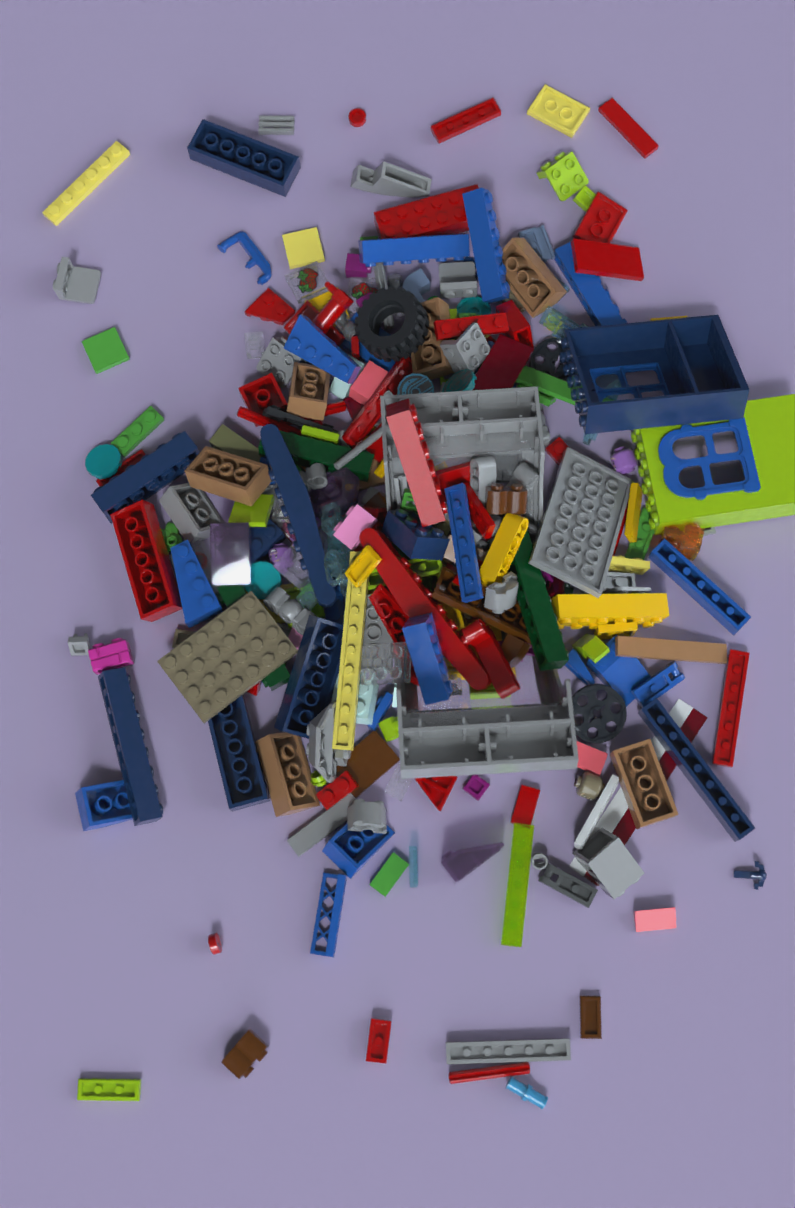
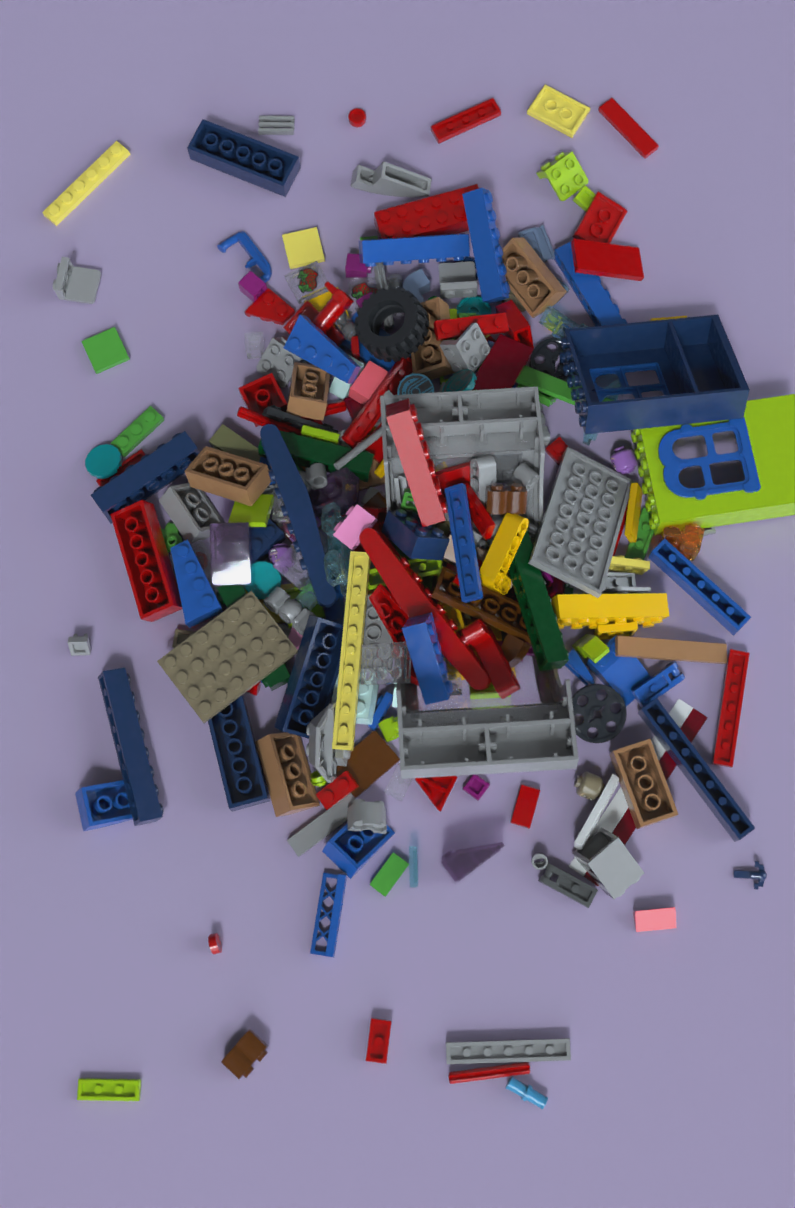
dark pink brick [88,638,134,675] -> none
yellow tile [344,545,382,588] -> none
light grey cylinder [484,571,518,614] -> none
clear neon green tile [501,823,534,947] -> none
coral slope [577,741,608,776] -> none
reddish brown tile [579,996,602,1039] -> none
none -> magenta panel [238,271,267,303]

